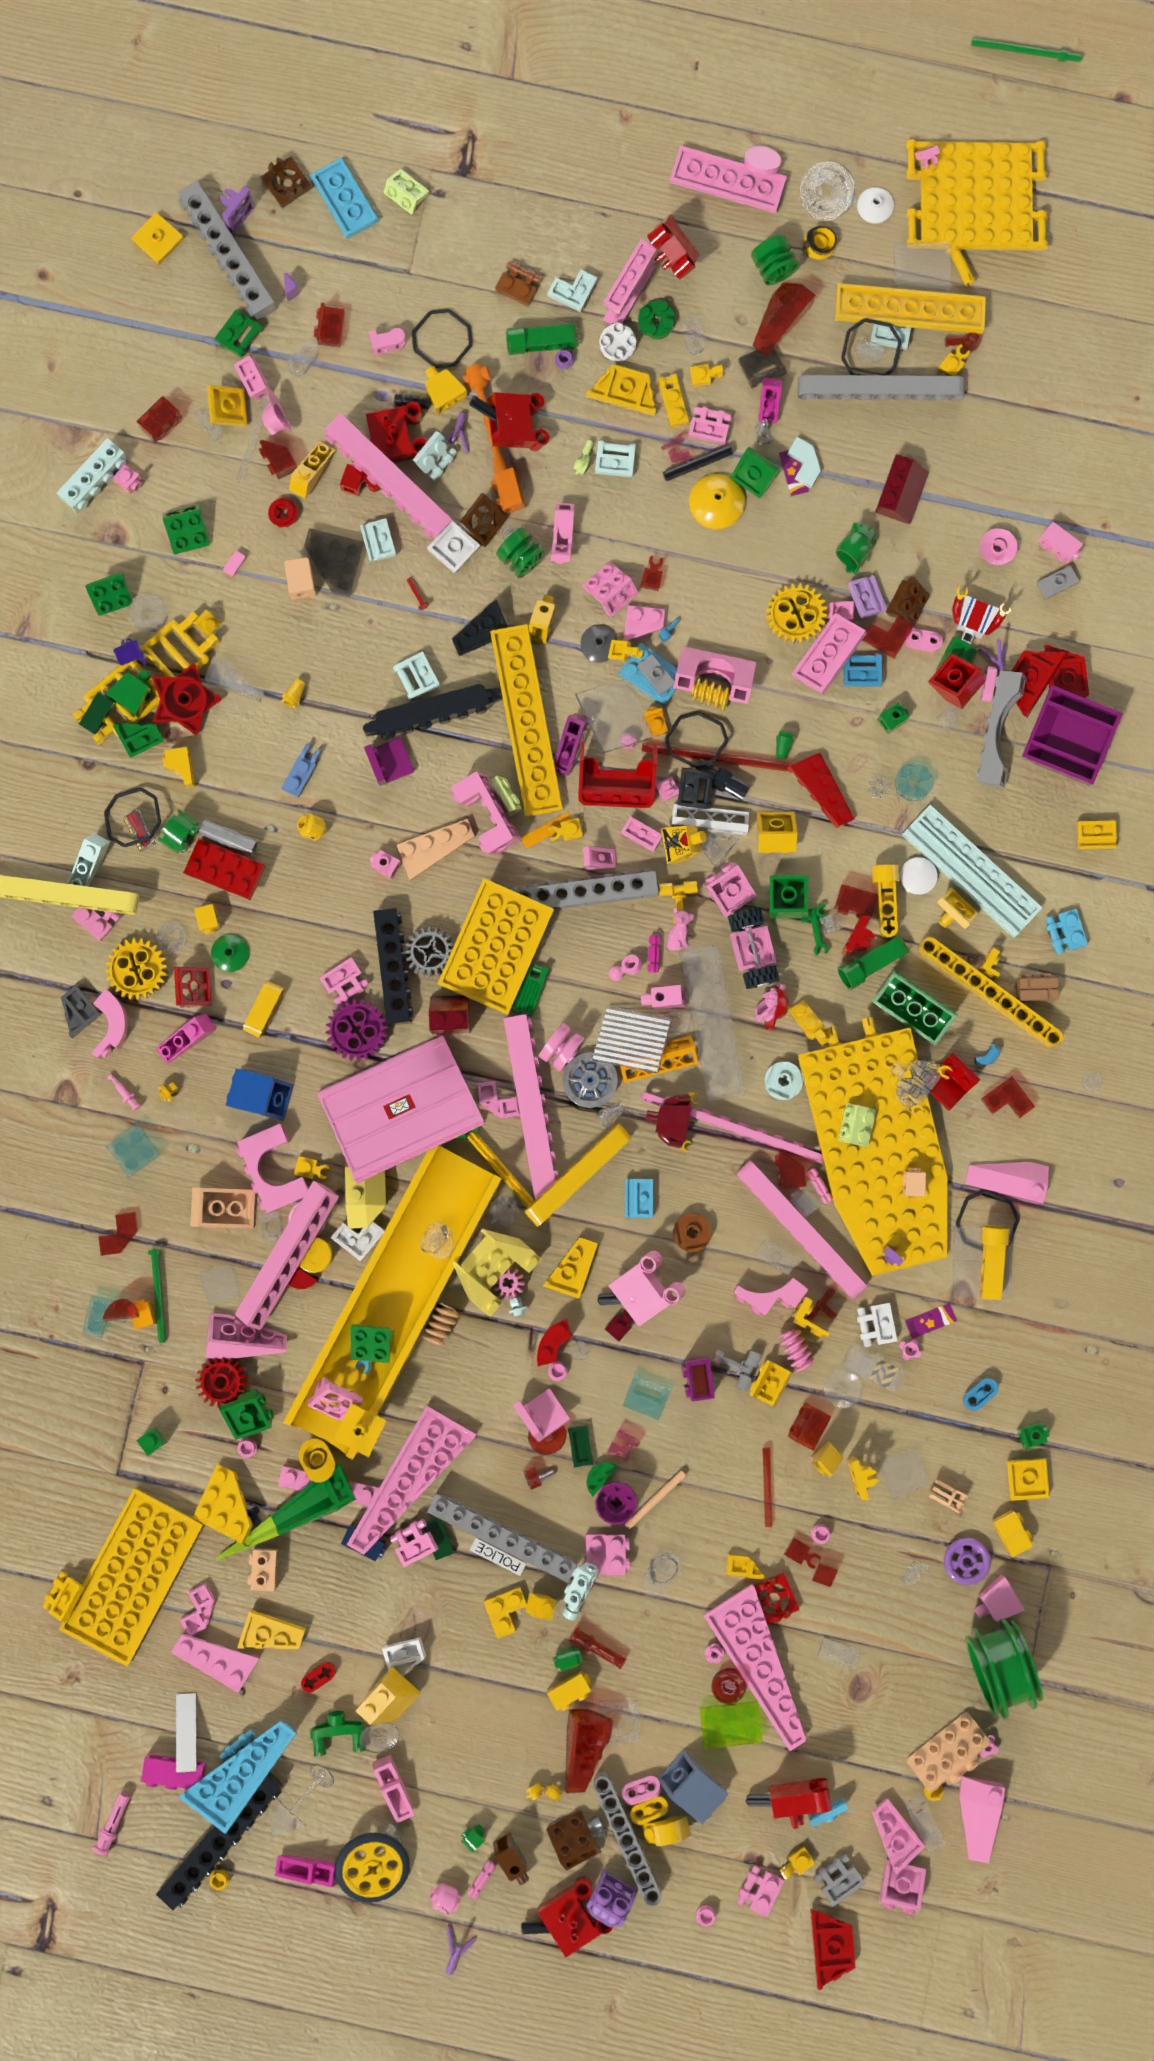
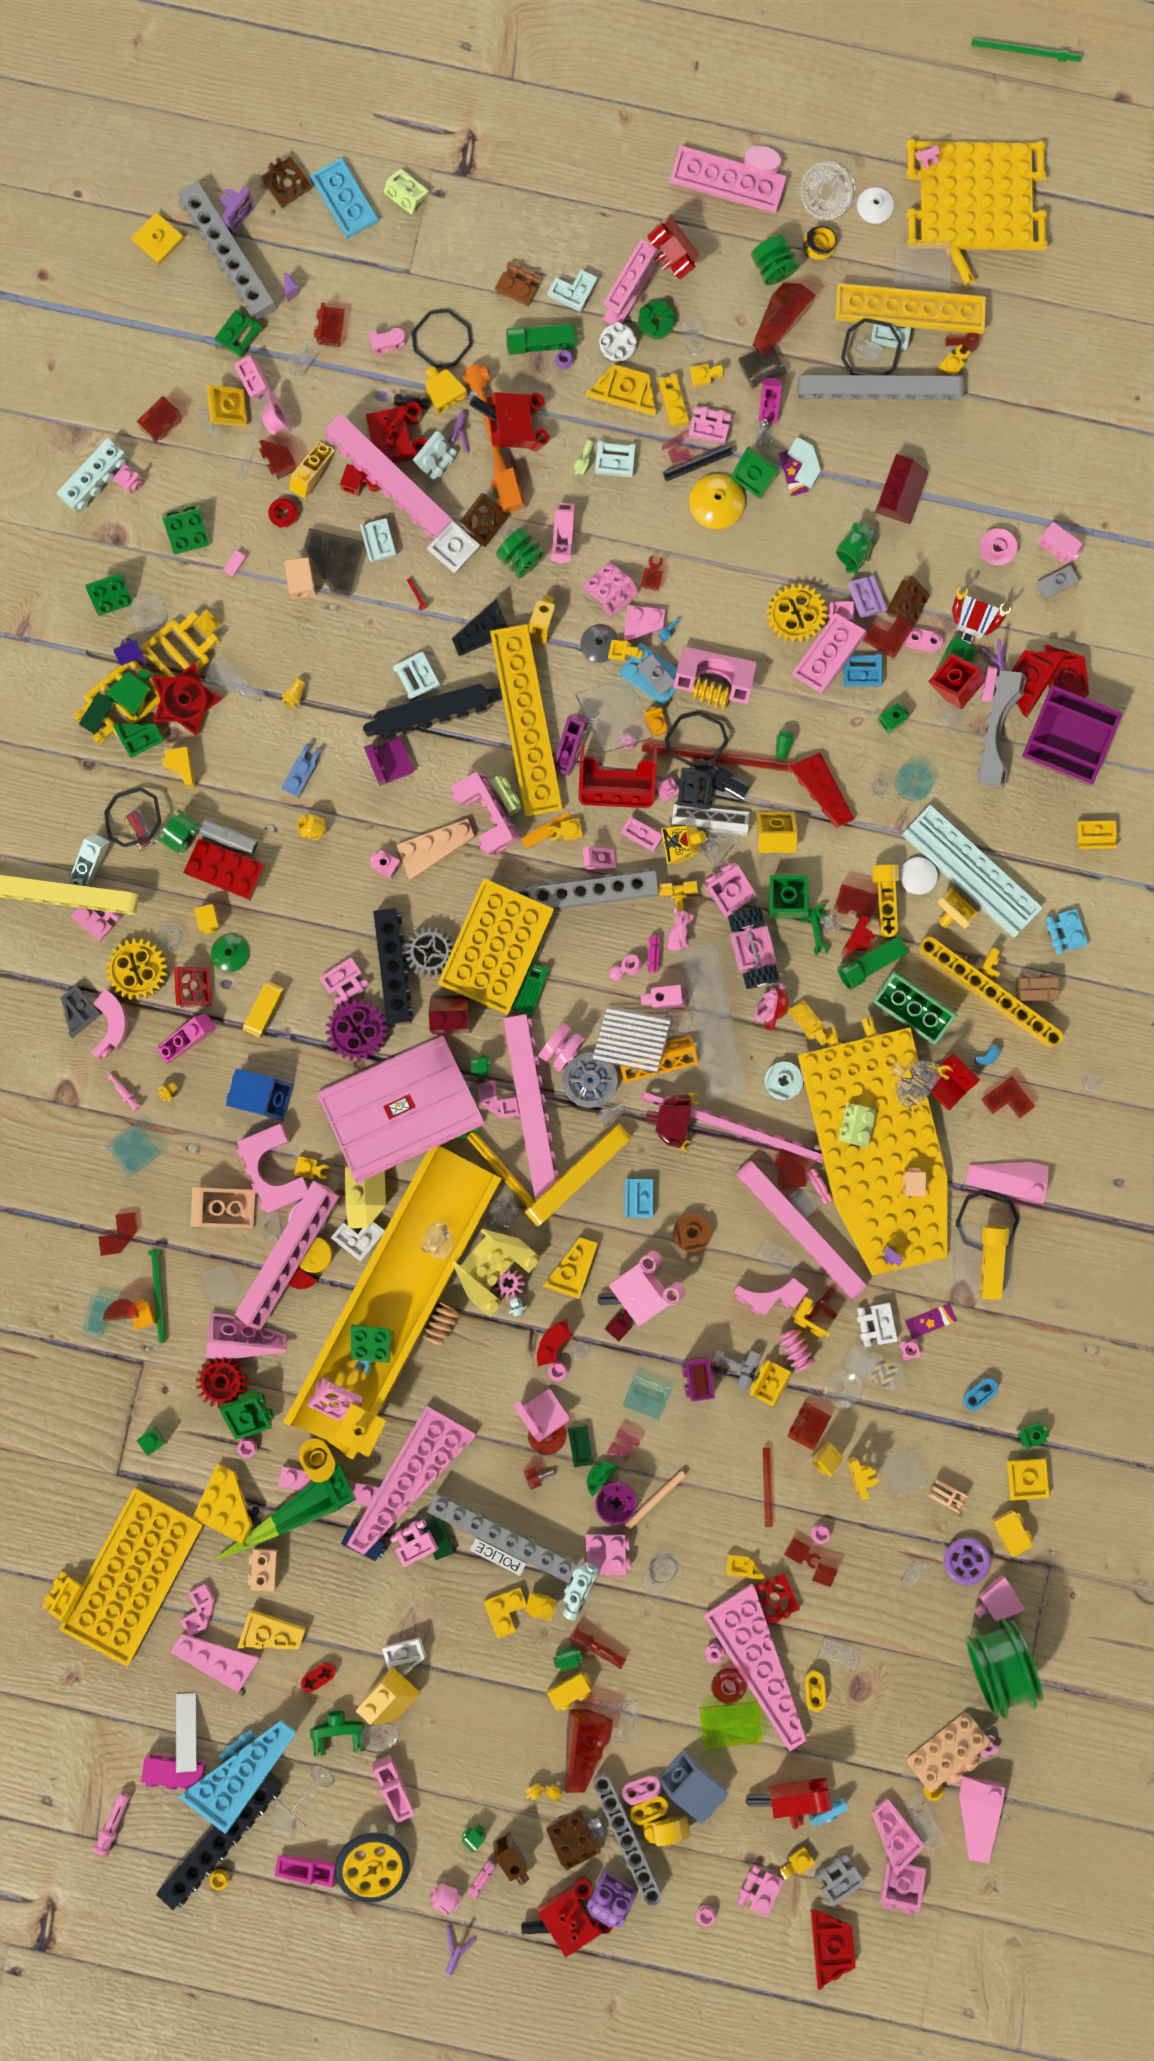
none -> green plate [471,1055,491,1079]
none -> yellow plate [804,1670,826,1712]

